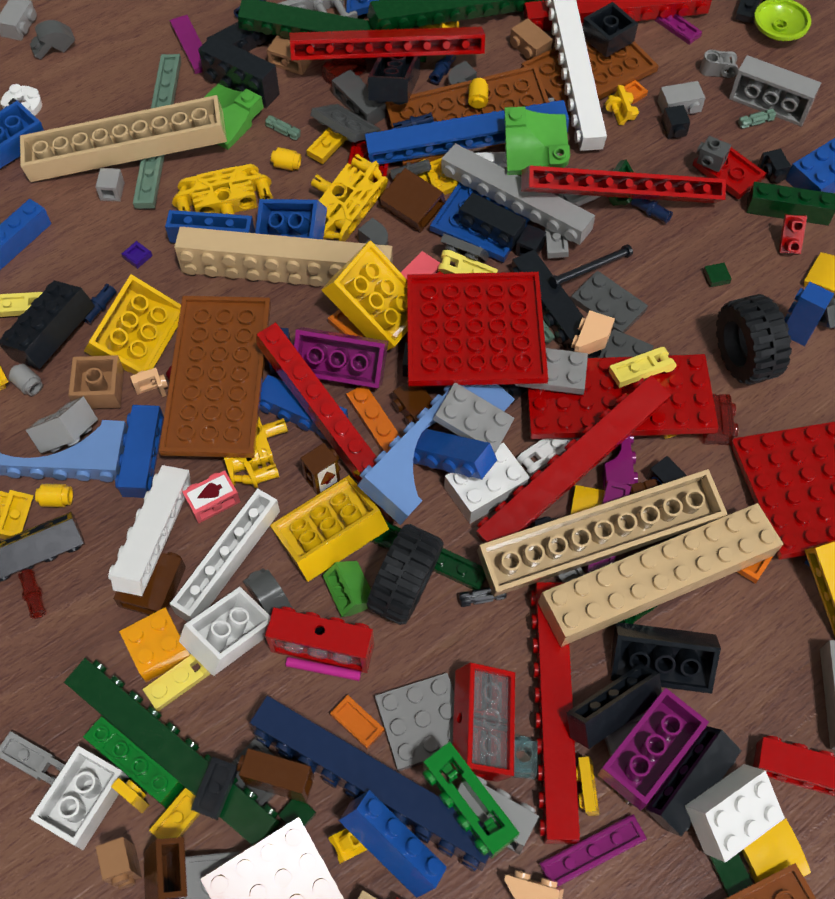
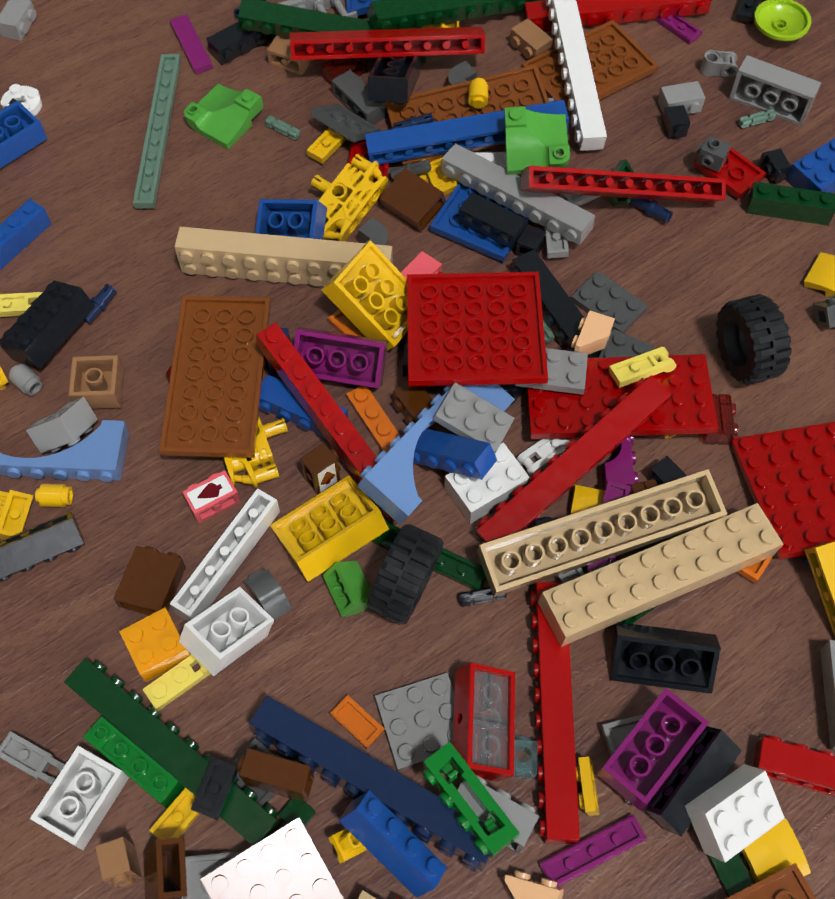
clear red pin [18,569,46,619] -> none
tan brick [20,95,227,182] -> none
dark grey brick [30,20,75,60] -> none
yellow slope [84,274,181,374] -> none
light grey brick [96,168,125,202] -> none
white brick [108,465,191,596] -> none
yellow plate [111,778,149,813] -> none
blue brick [115,405,164,498] -> none
dark purple tile [121,241,152,269] -> none
light nougat bracket [130,368,168,397] -> none
blue brick [165,210,255,243] -> none
yellow piece [172,164,273,215] -> none
black brick [198,35,280,108] -> none
red brick [265,606,374,673] -> none
yellow brick [271,147,302,171] -> none
dark pink bar [286,657,362,681] -> none
dark blue pin [429,55,456,84] -> none
light yellow plate [438,250,498,274] -> none
dark grey plate [441,234,489,262] -> none
black bar [548,244,633,289] -> none
black brick [567,664,662,749] -> none
black brick [582,2,638,58] -> none
yellow hips [605,85,639,125] -> none
orange tile [624,80,648,104] -> none
dark green tile [703,263,732,287] -> none
red hips [779,214,807,254] -> none
blue brick [784,281,834,346] -> none

